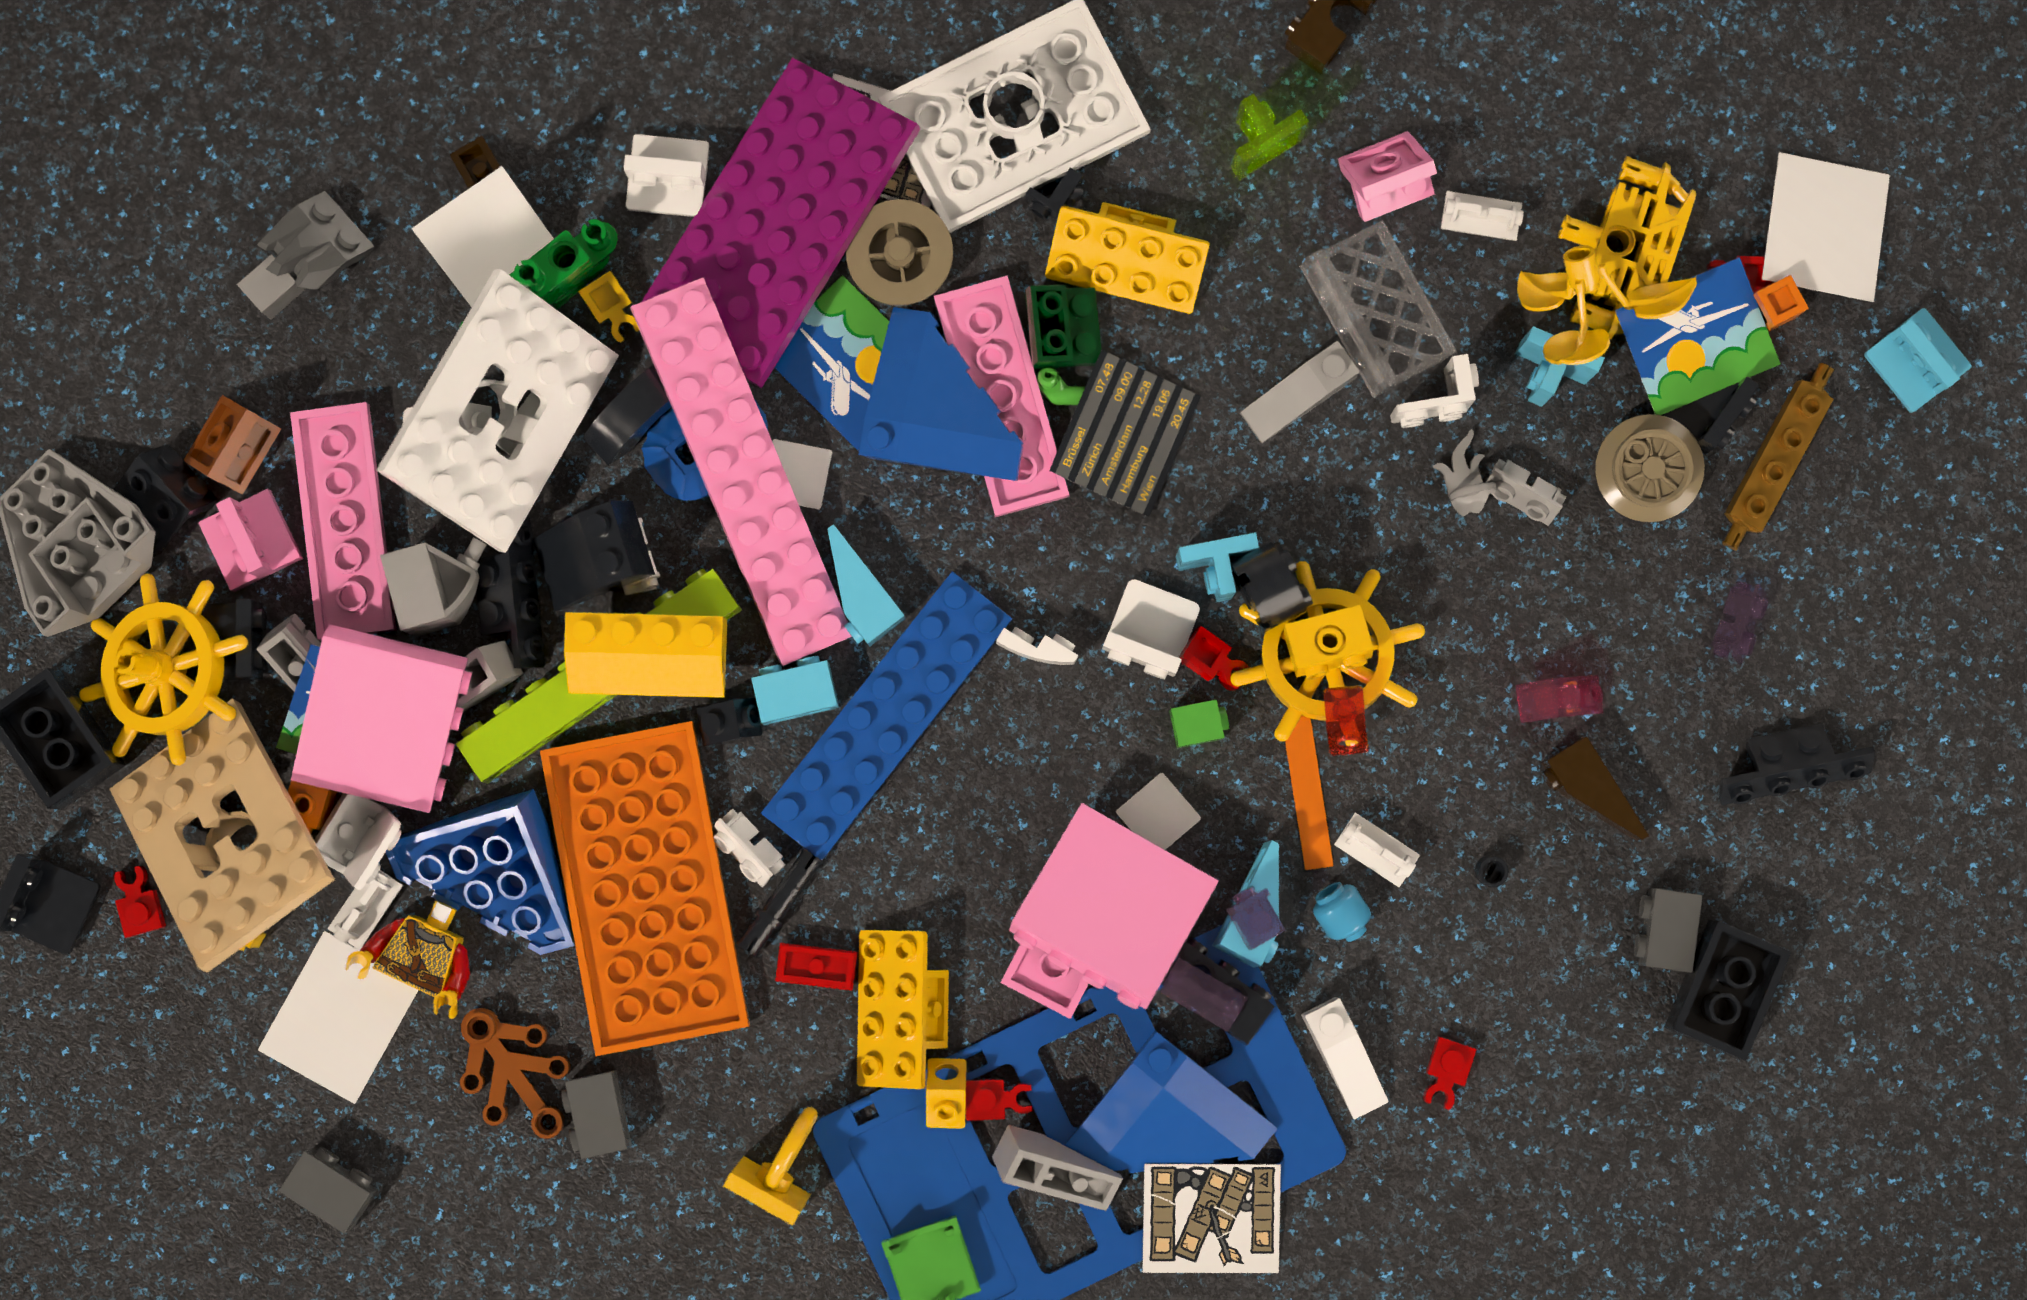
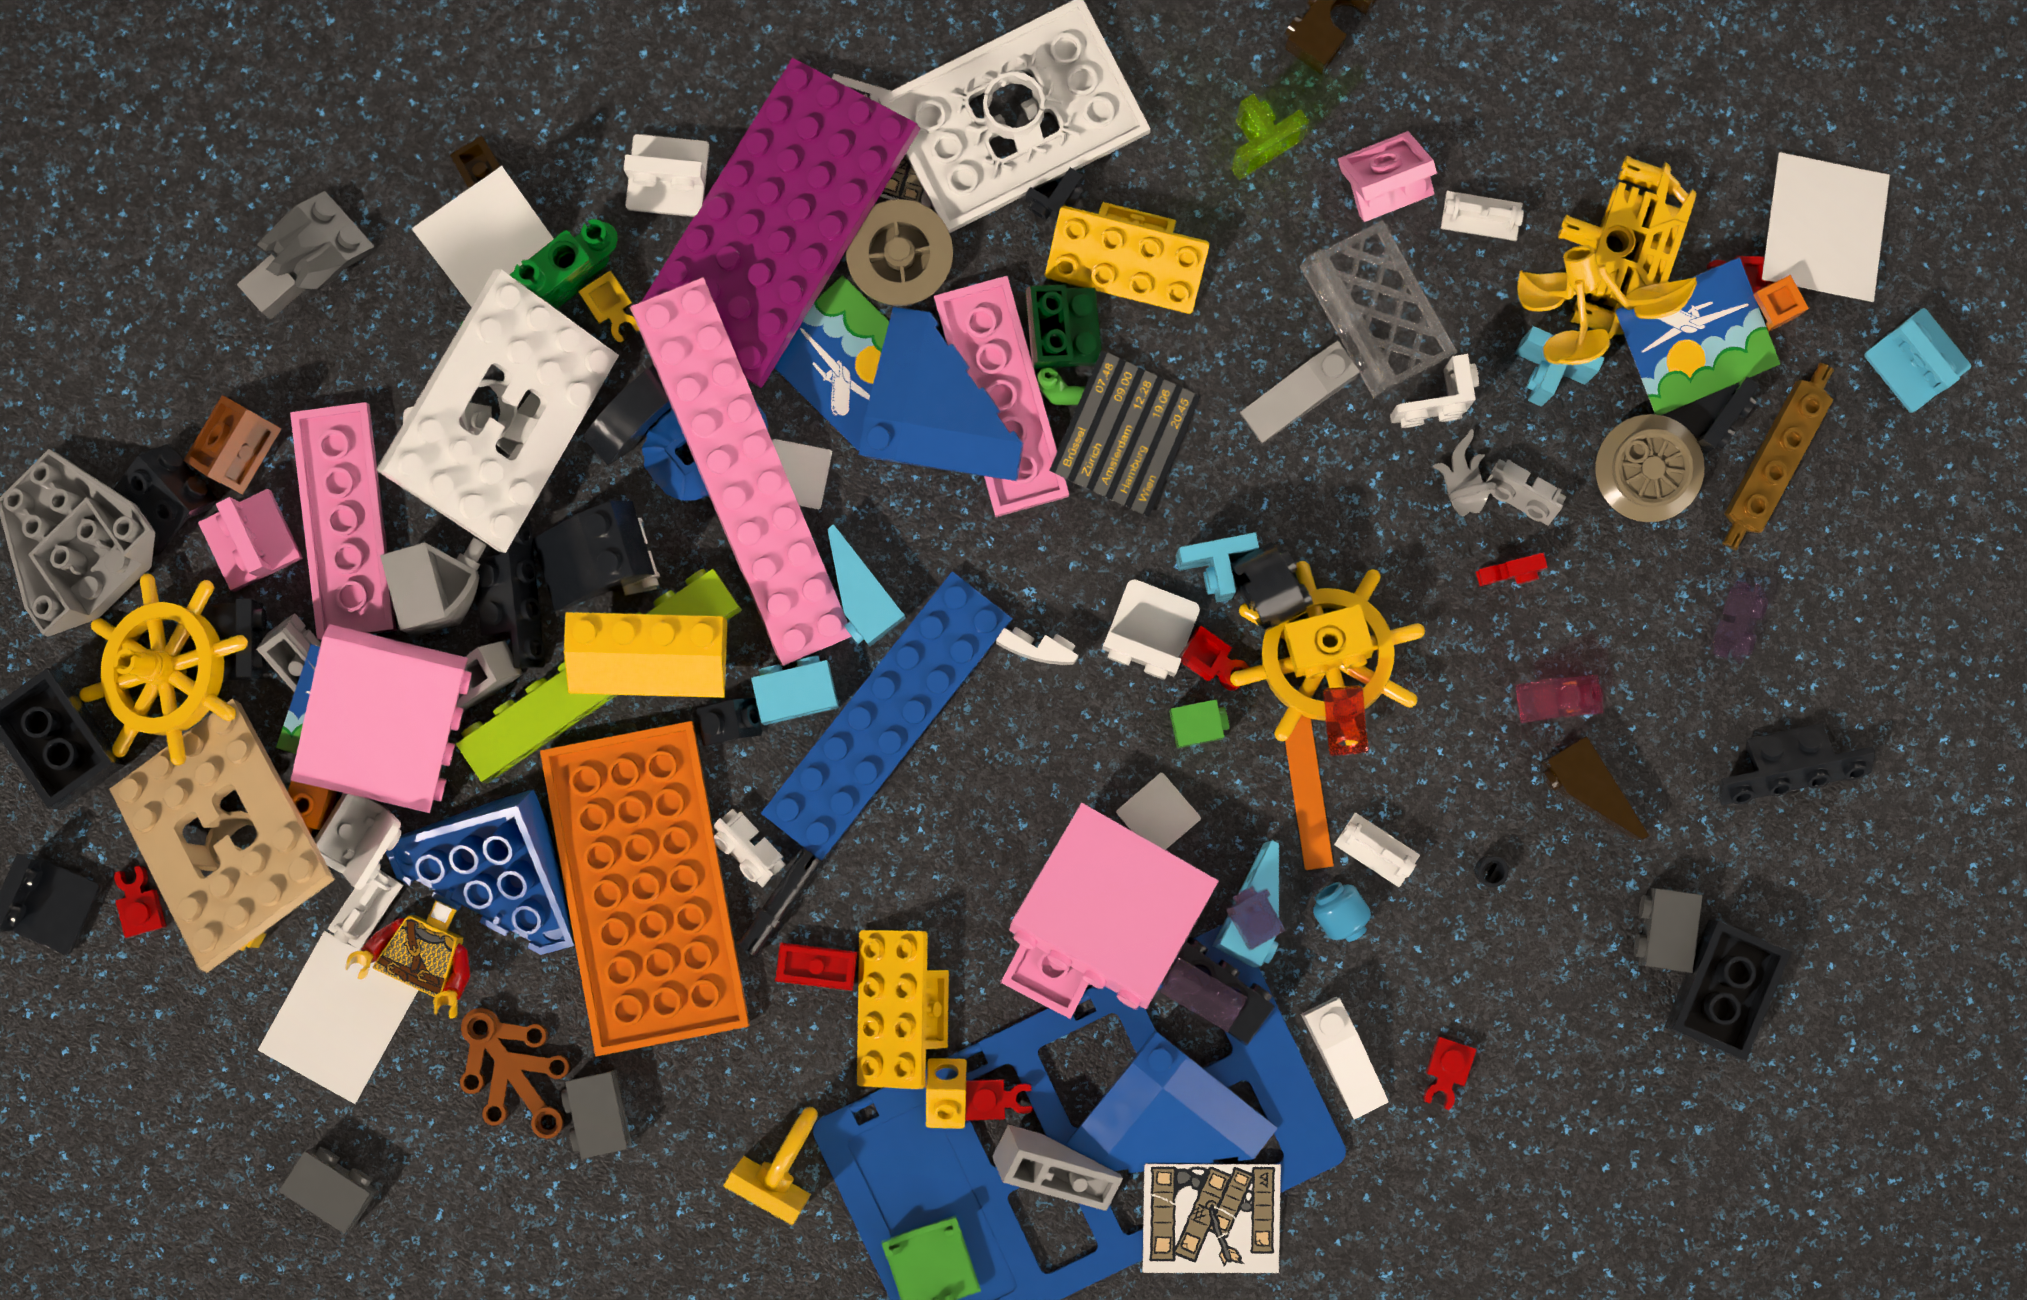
none -> red plate [1475,552,1547,587]

